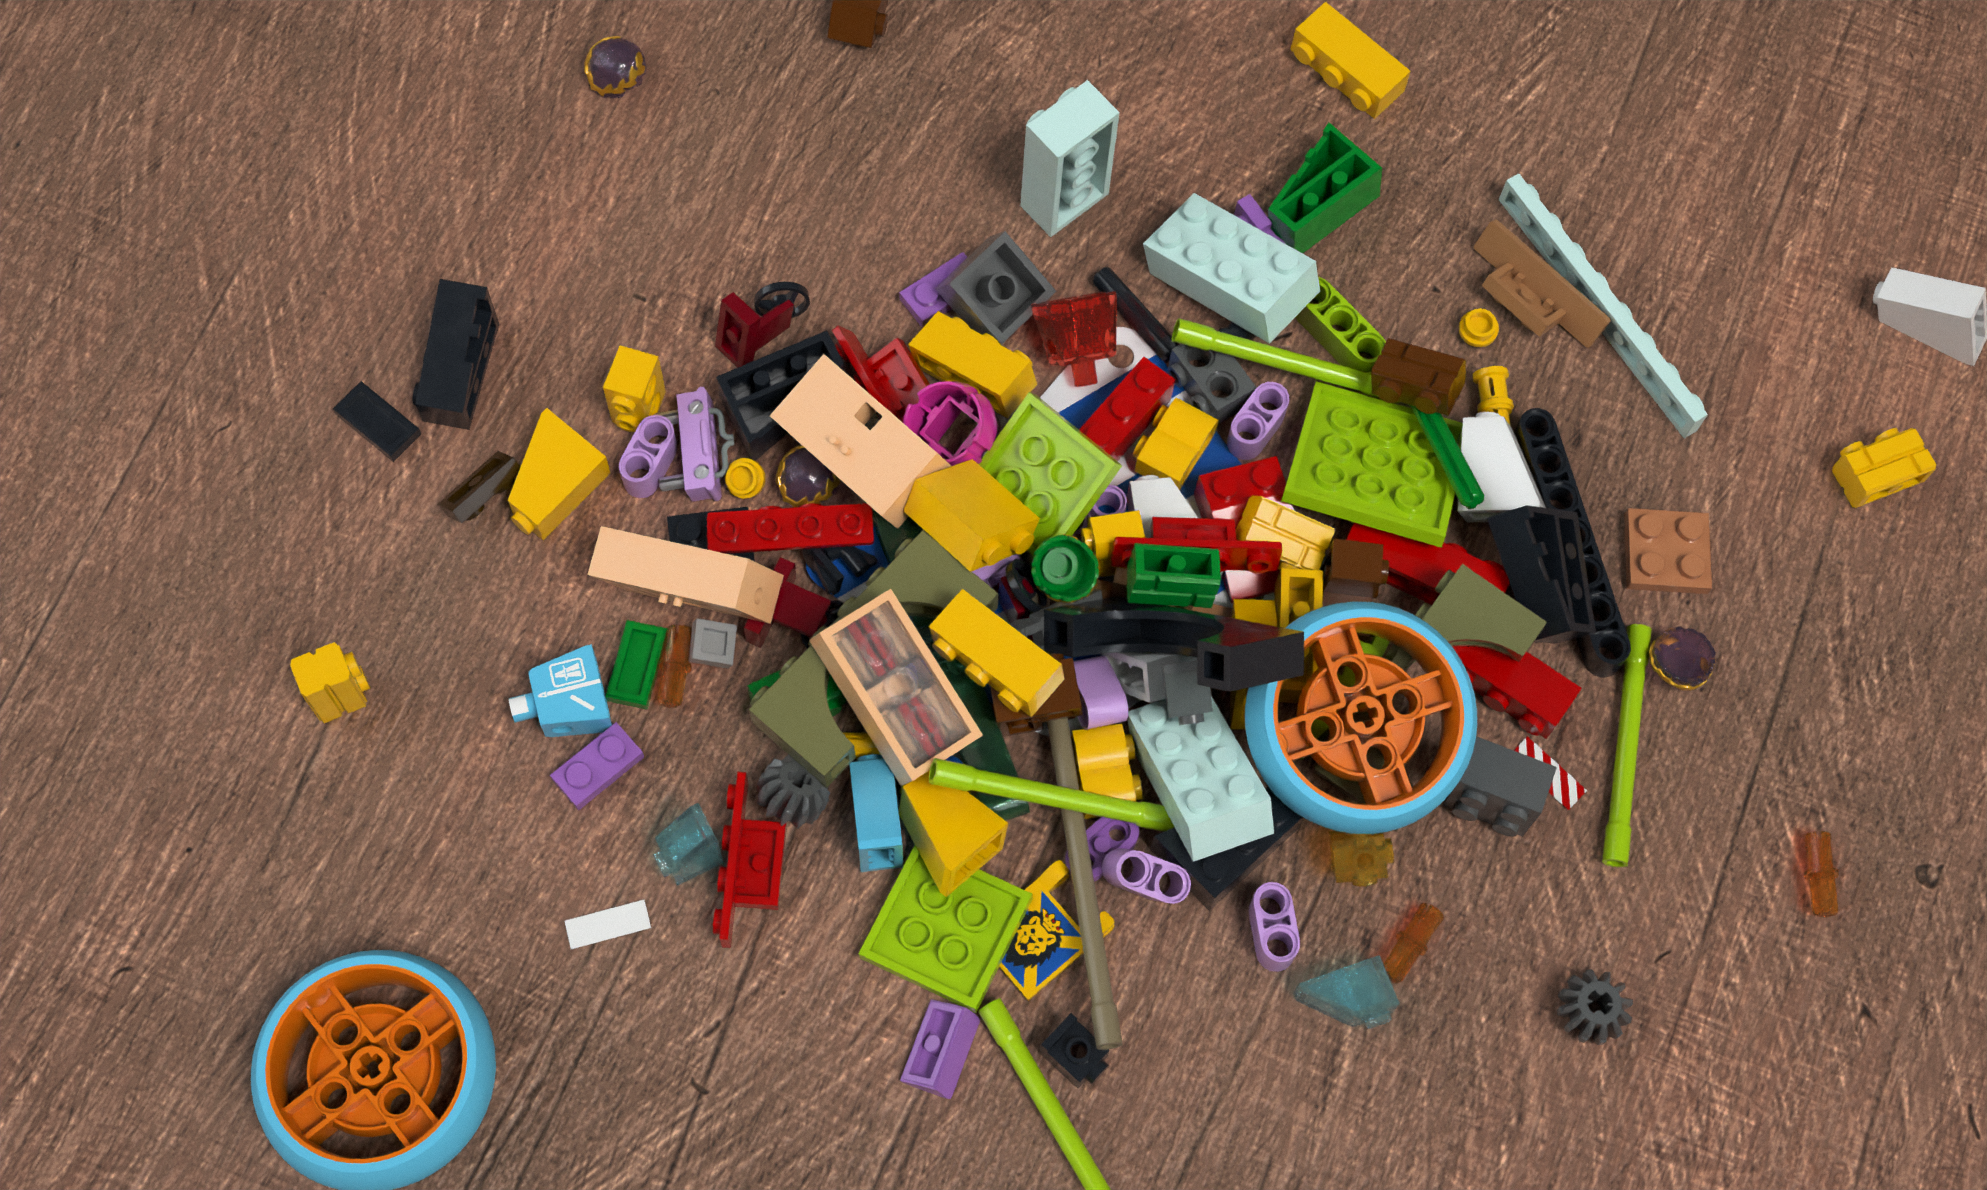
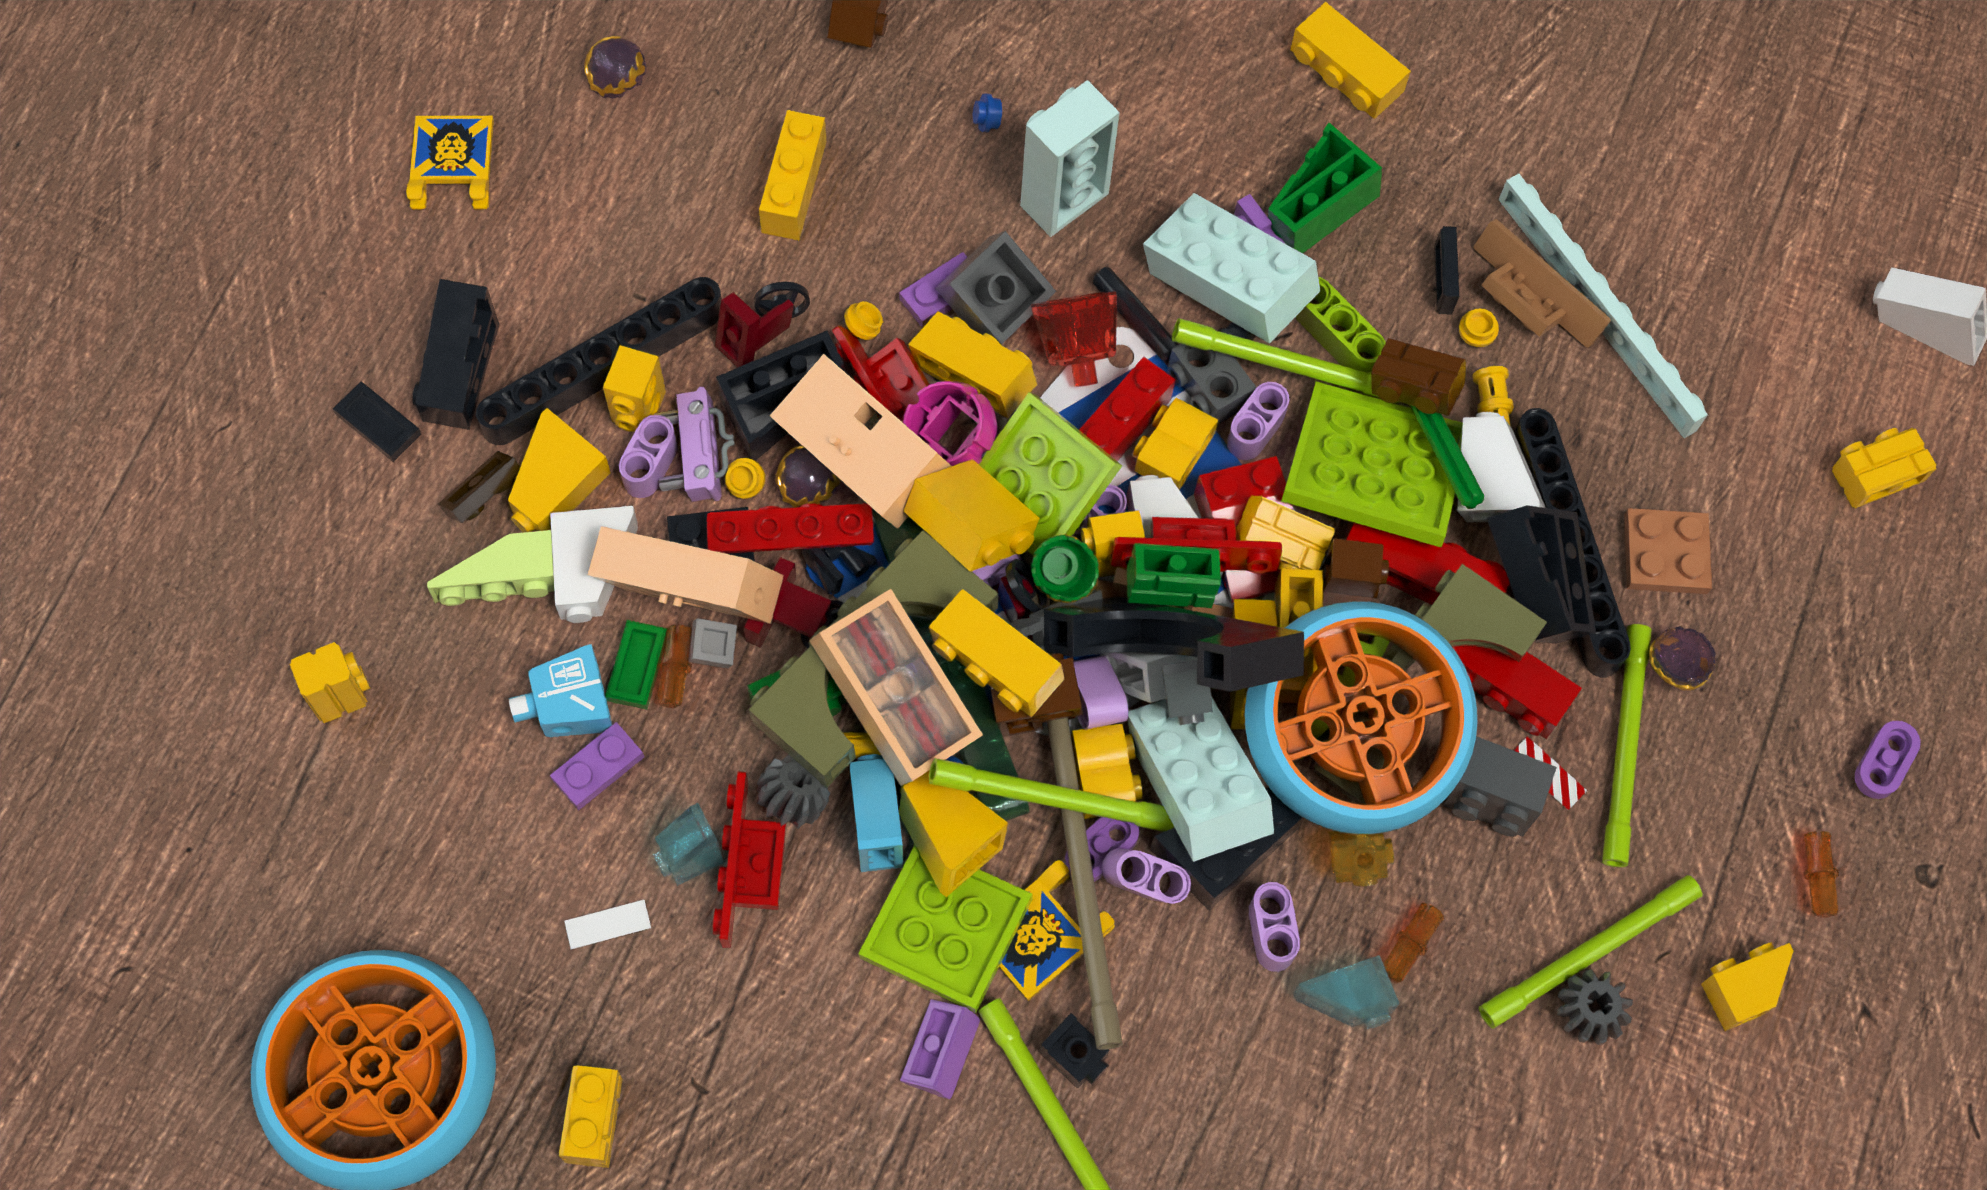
none -> flag [406,116,494,210]
none -> yellowish green slope [427,530,555,606]
none -> black beam [476,277,722,445]
none -> white slope [550,506,638,623]
none -> yellow brick [559,1065,623,1168]
none -> yellow brick [759,110,827,241]
none -> yellow plate [844,301,883,340]
none -> blue plate [972,93,1002,133]
none -> black tile [1434,226,1460,315]
none -> lime piece [1479,875,1703,1029]
none -> yellow slope [1701,942,1794,1031]
none -> medium lavender plate [1855,721,1920,799]

